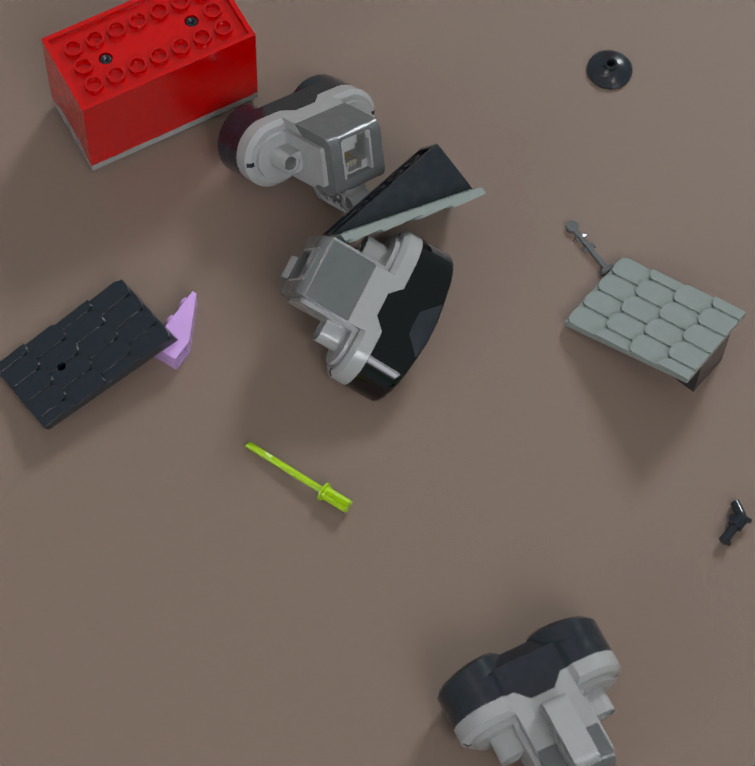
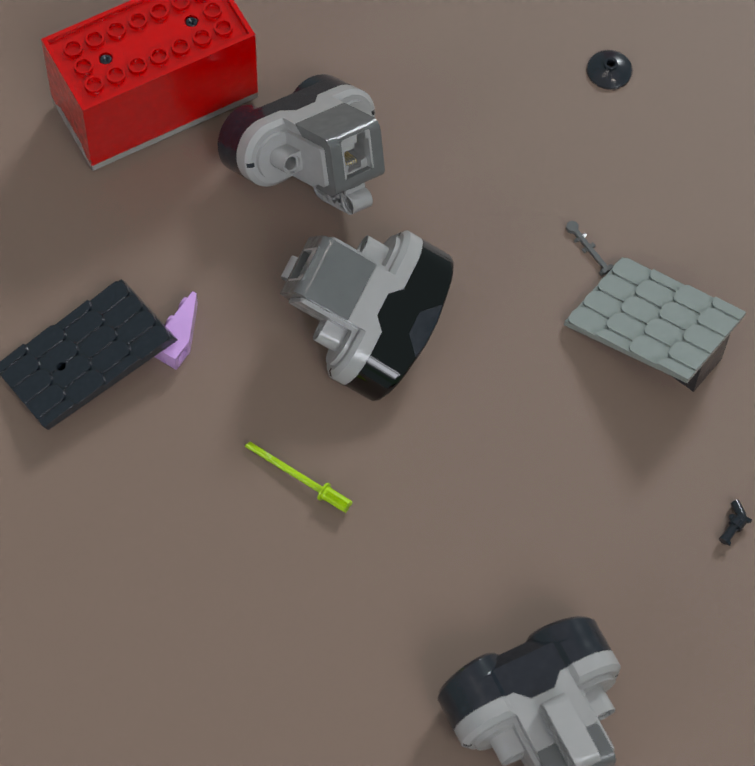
black piece [322,144,486,244] -> none

